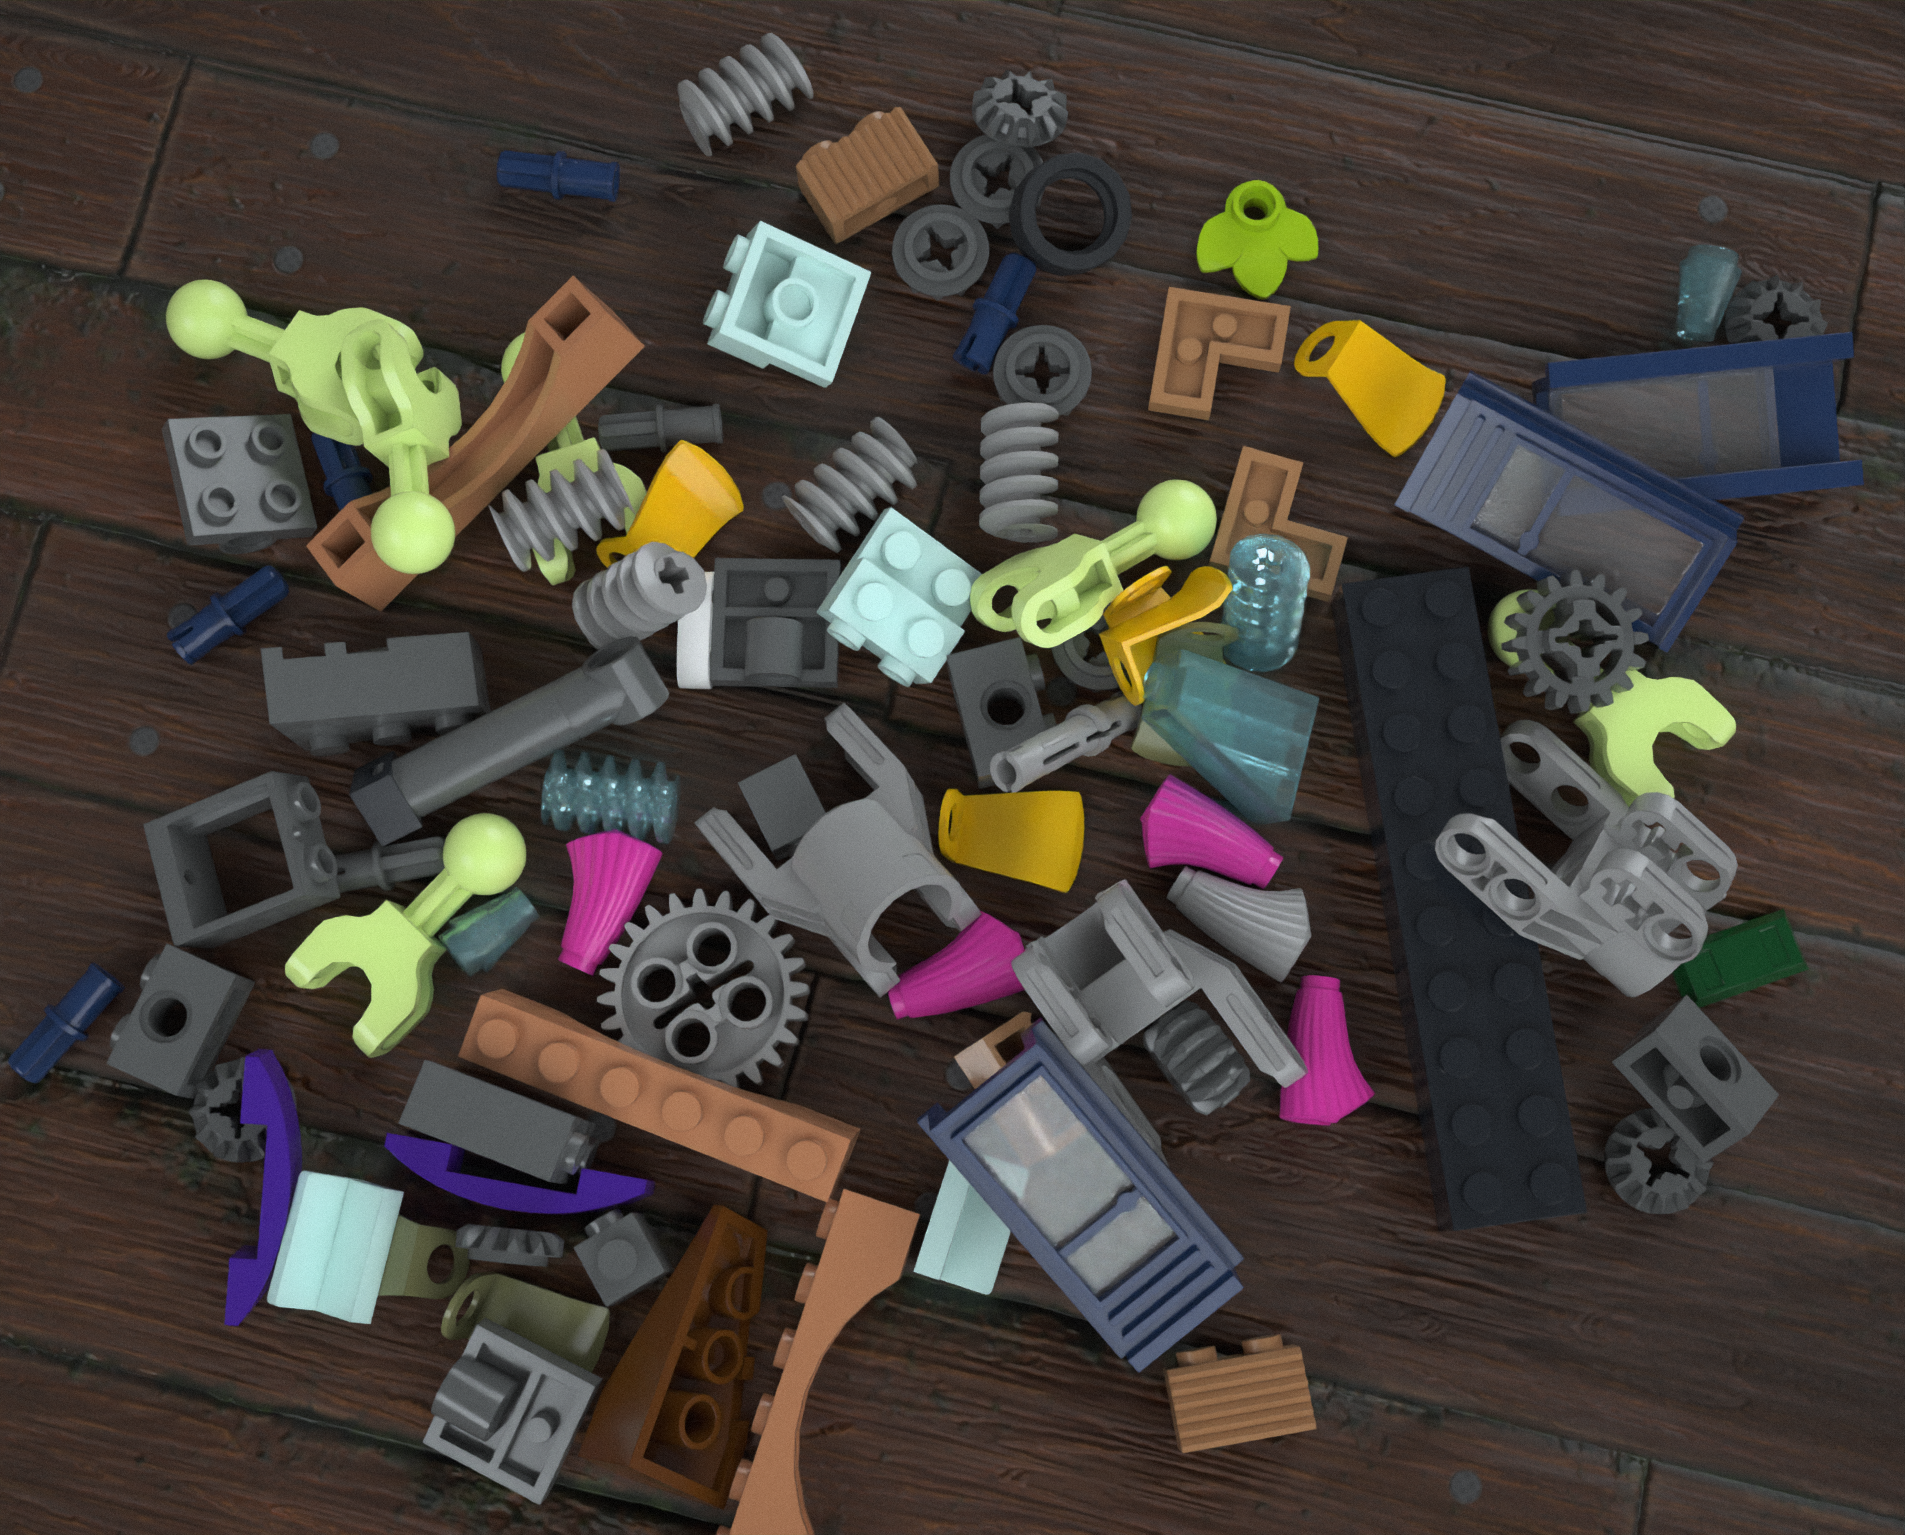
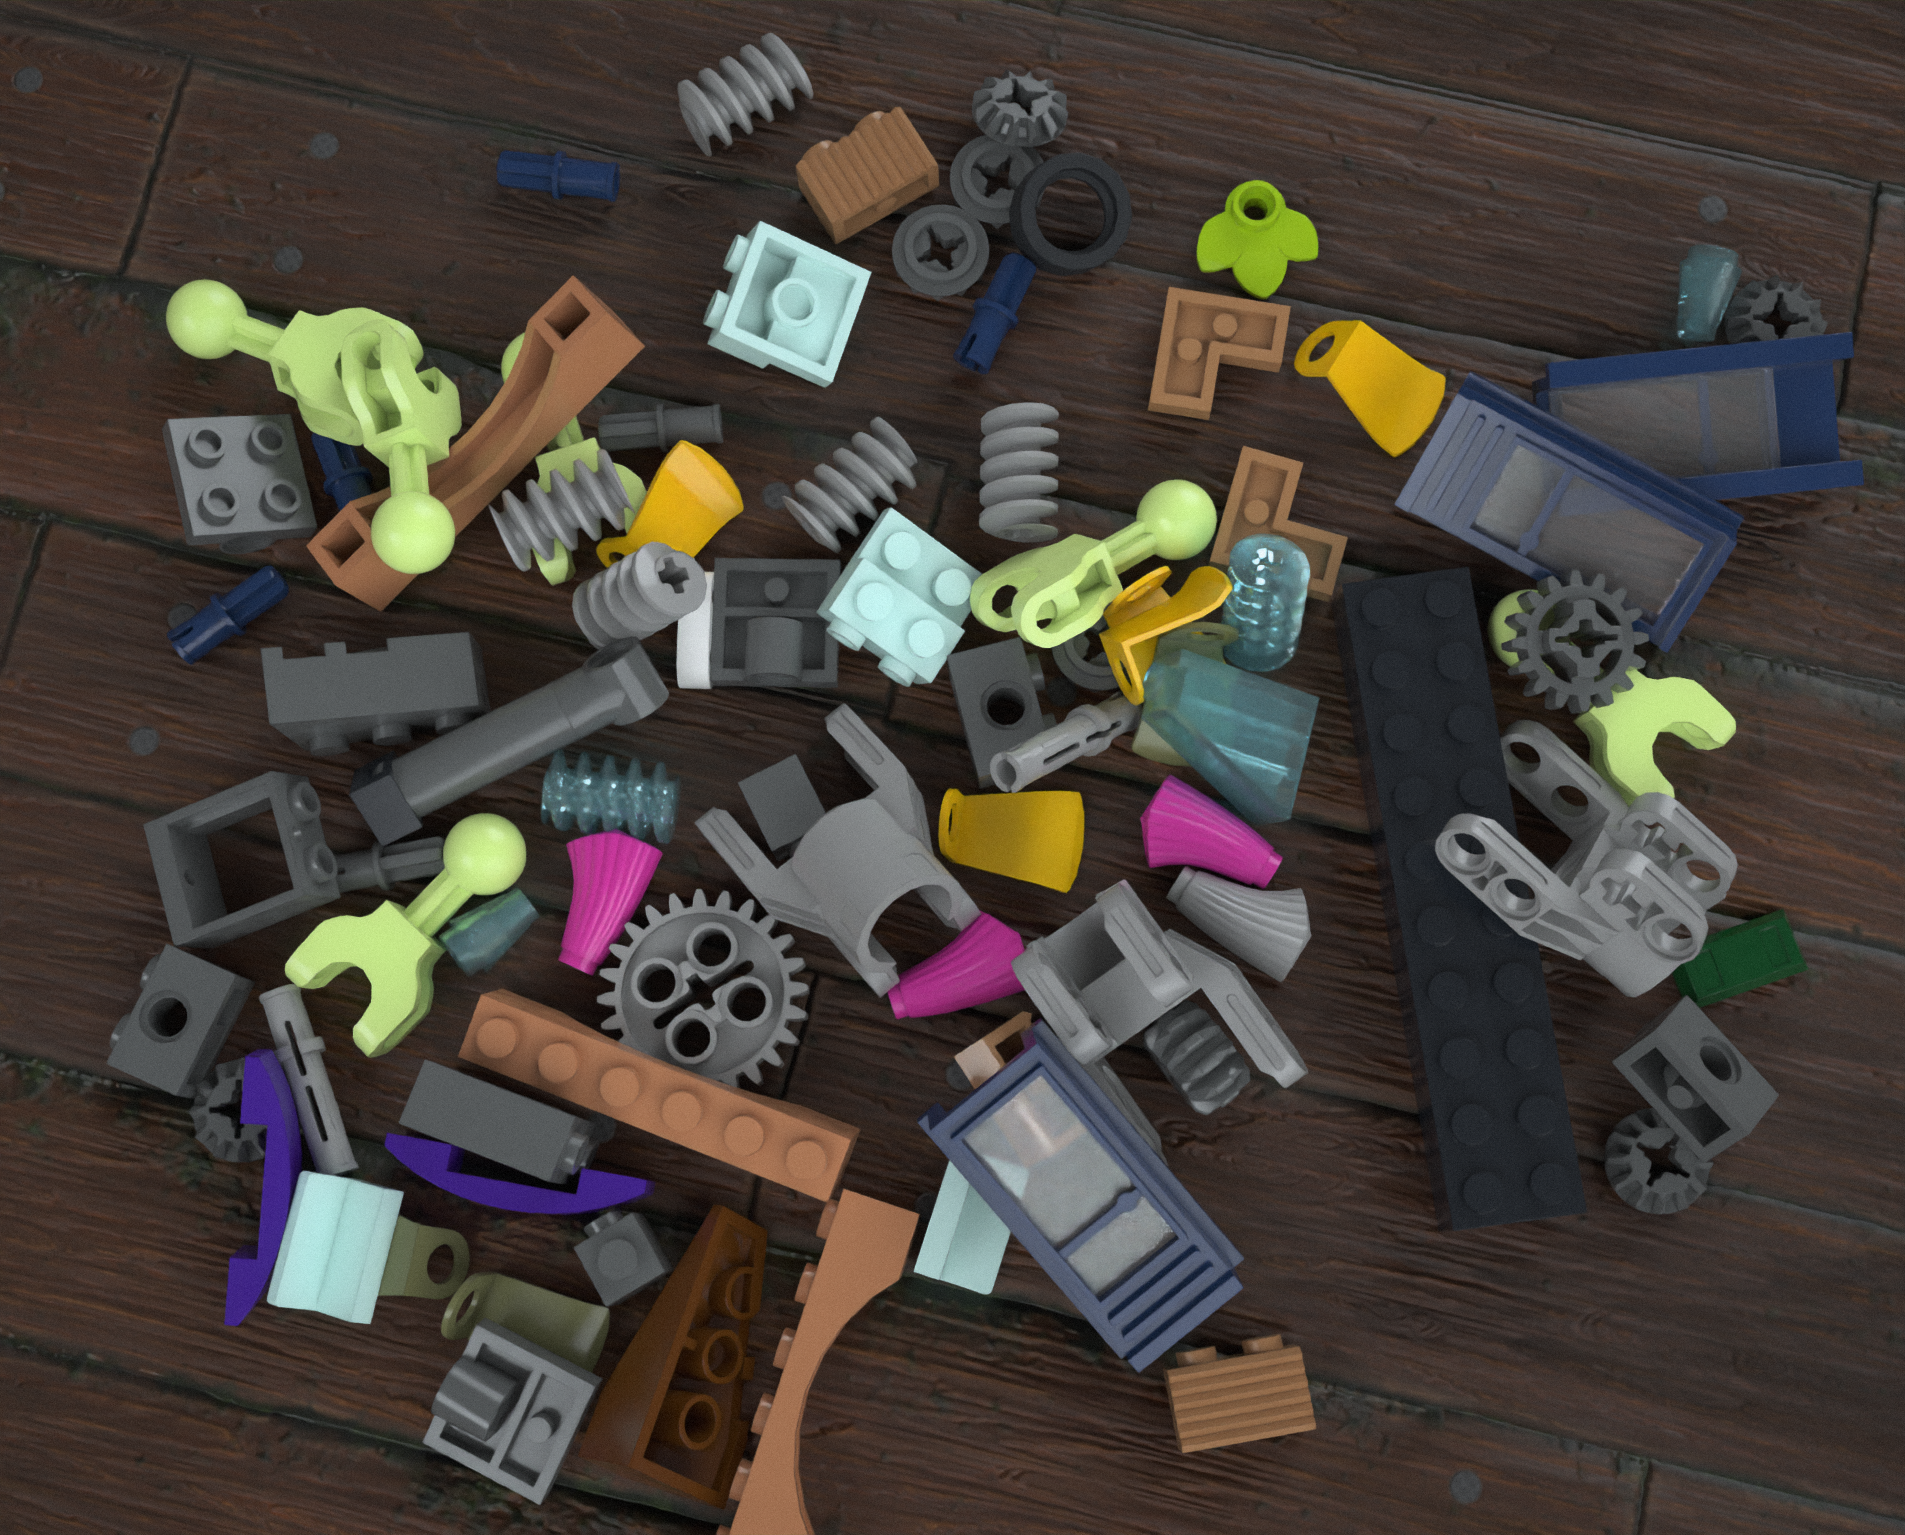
dark blue axle [8,963,125,1083] -> none
dark grey gear [455,1224,564,1267] -> none
dark grey gear [993,325,1092,416] -> none
dark pink piece [1279,975,1375,1126] -> none
none -> light grey pin [259,984,359,1176]

